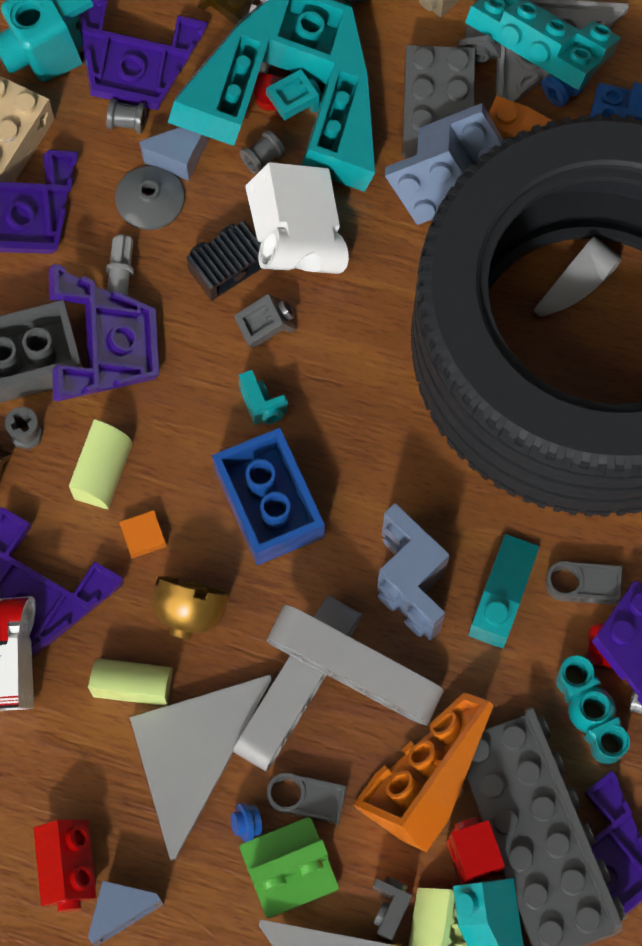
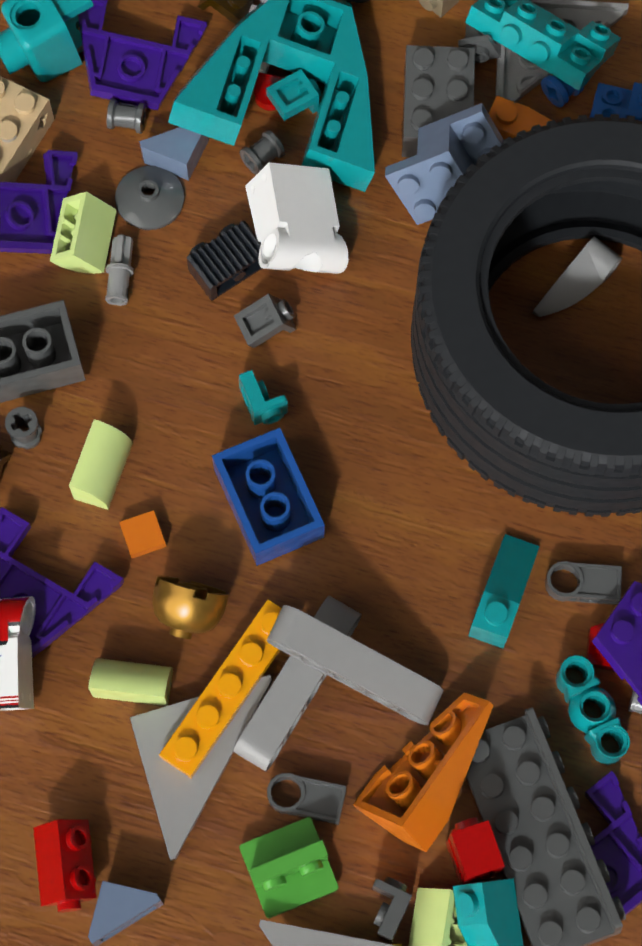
dark purple wing [48,264,159,401] -> none
blue plate [230,802,262,842] -> none
sand blue bracket [377,503,449,641] -> none
none -> yellowish green brick [50,191,117,274]
none -> light orange plate [159,599,282,779]

